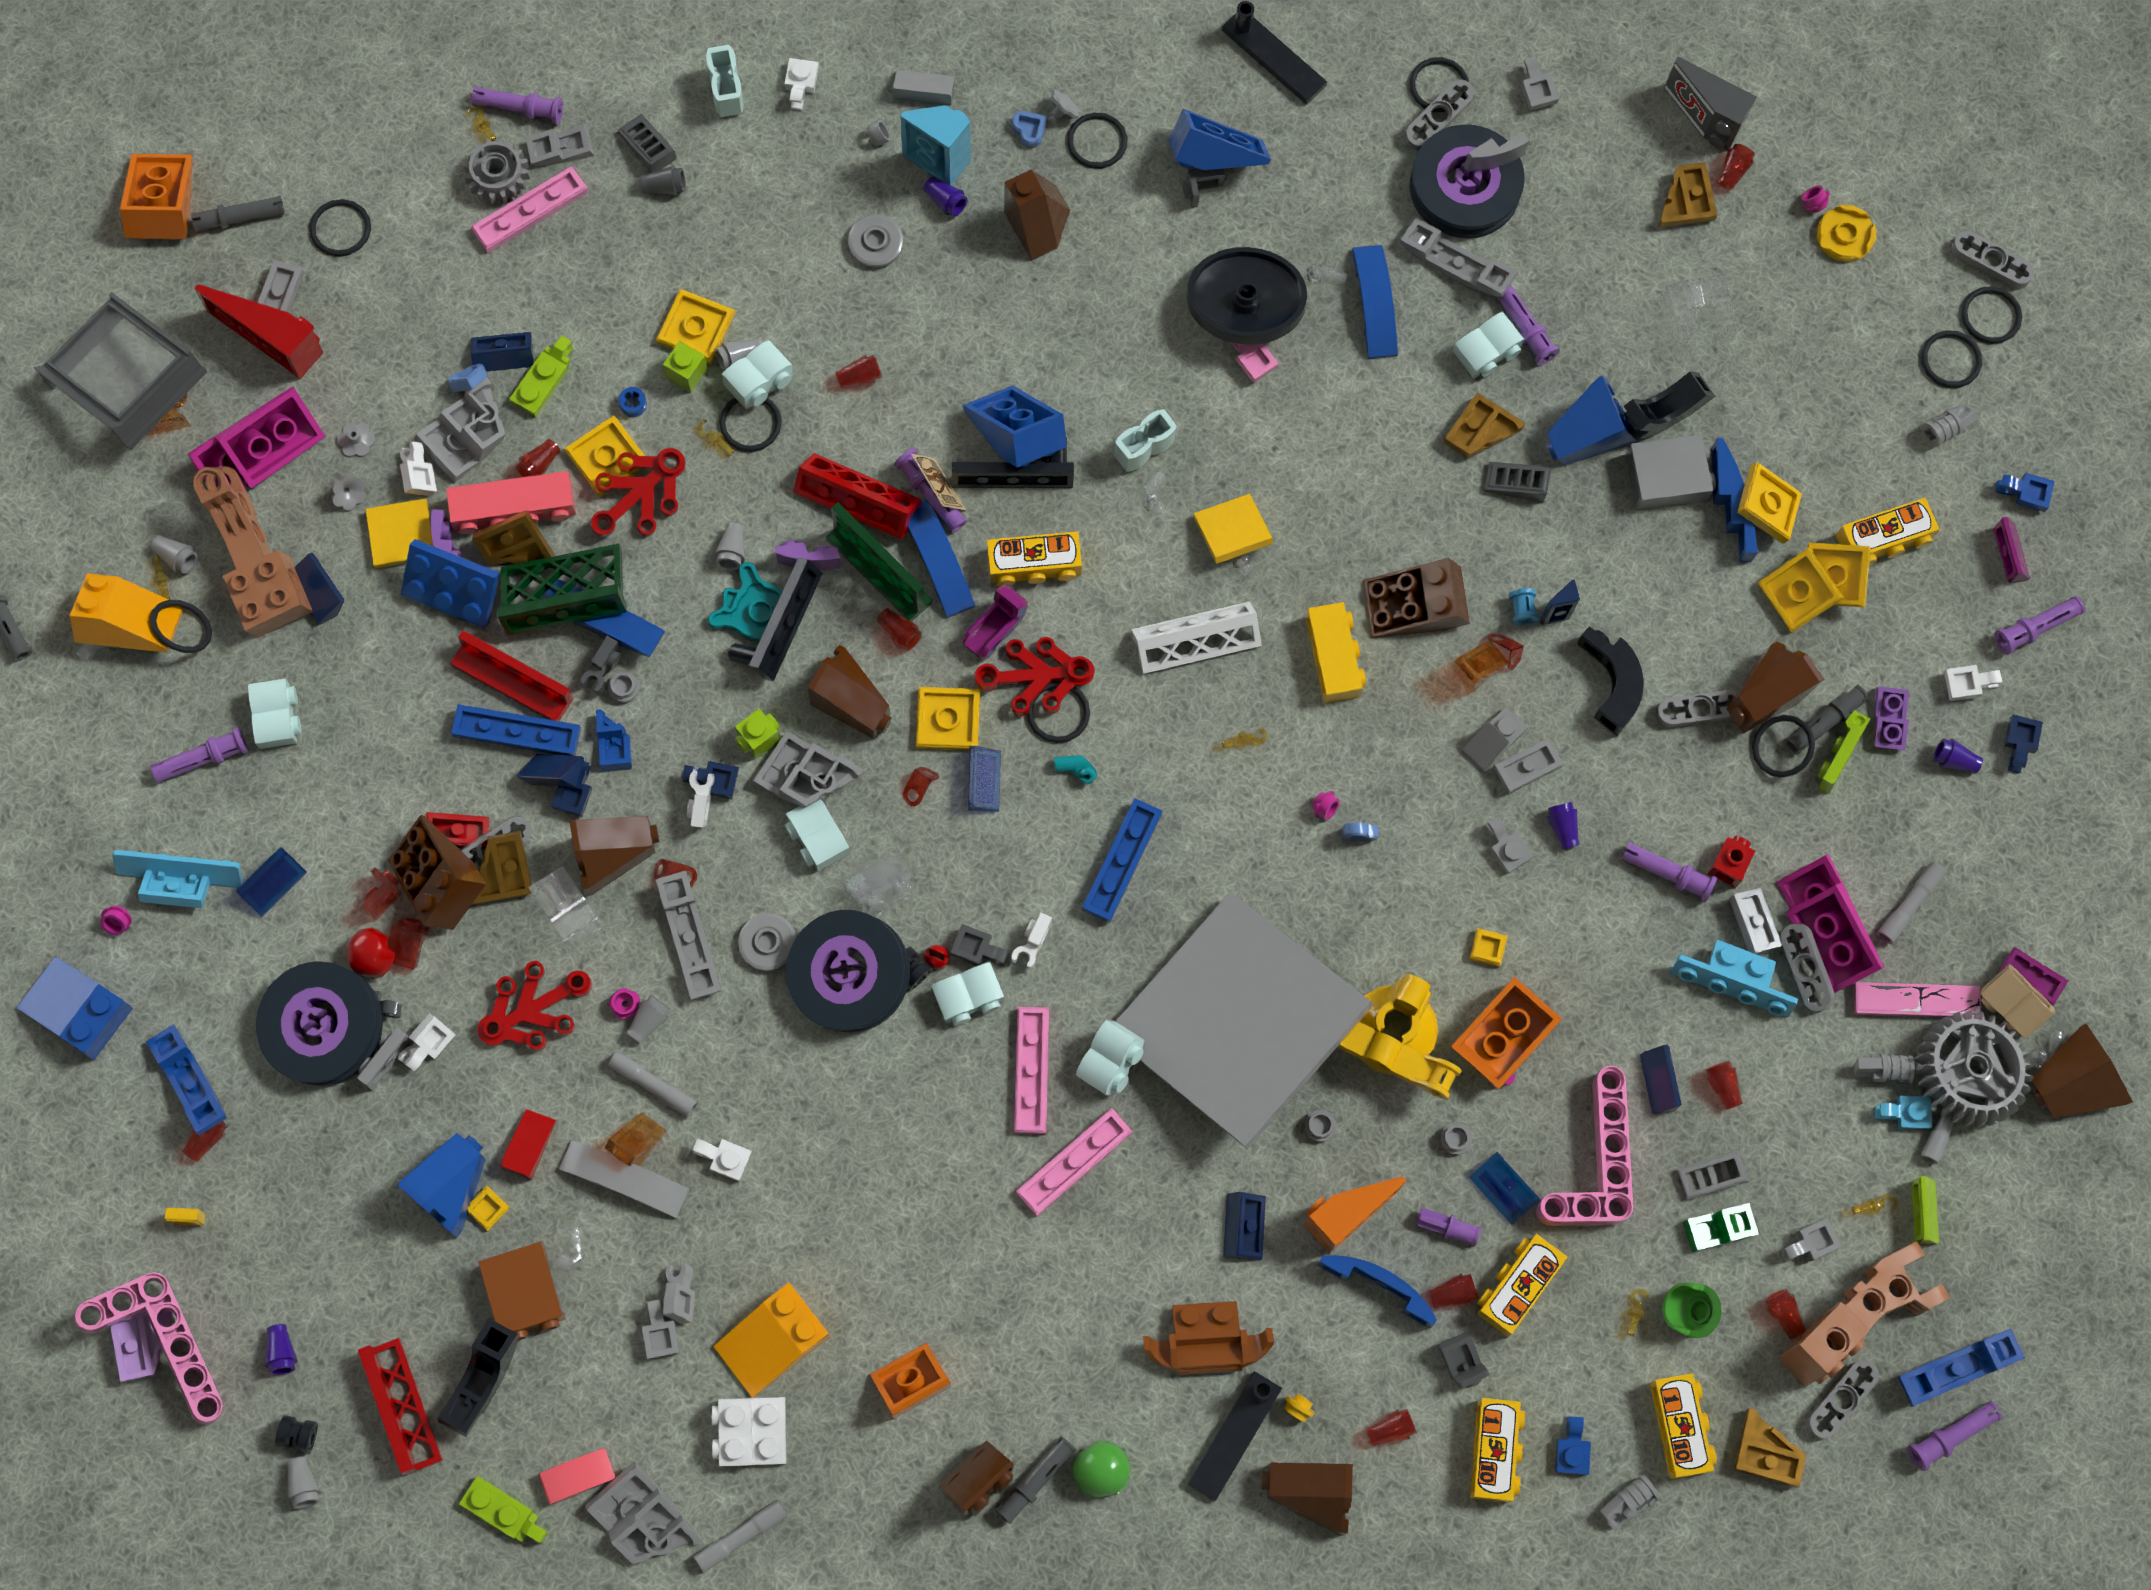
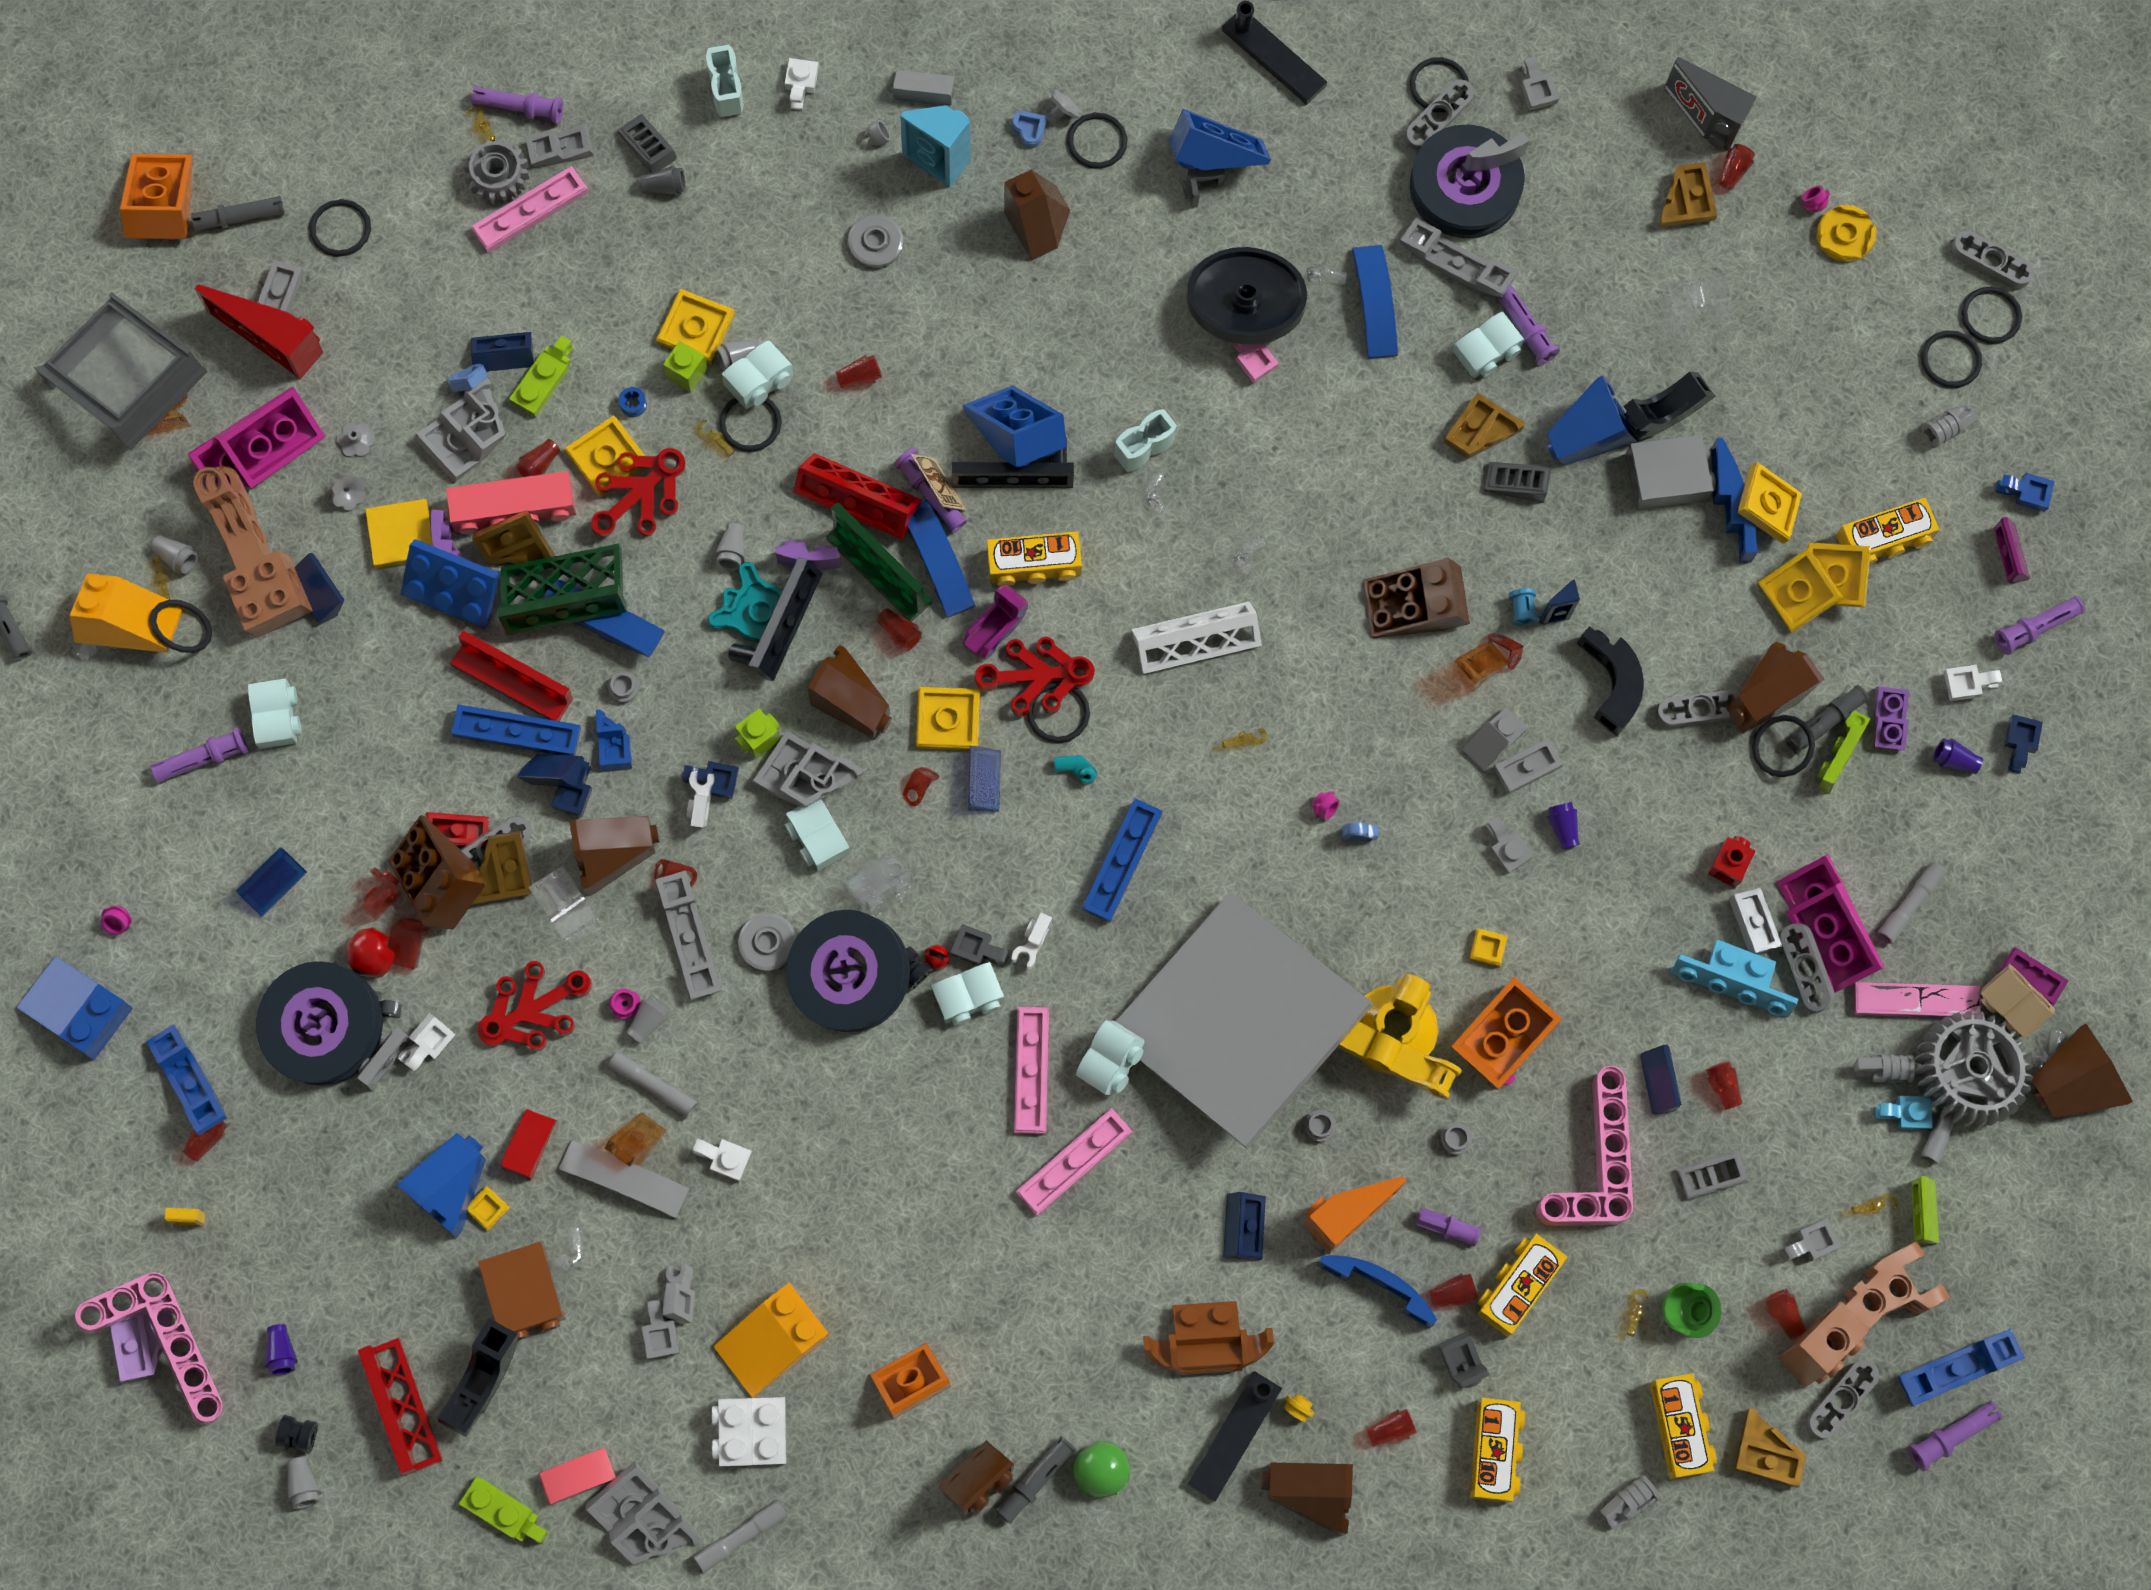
medium azure bracket [112,850,243,908] -> none
white plate [400,441,437,496] -> none
dark grey plate [580,636,621,695] -> none
dark purple cone [923,176,968,217] -> none
yellow tile [1194,494,1273,564] -> none
yellow brick [1305,602,1366,703] -> none
clear blue slope [1470,1152,1541,1225] -> none
blue plate [1555,1416,1591,1475] -> none
medium lavender pin [1621,842,1717,903] -> none
slope [1683,1204,1759,1252] -> none

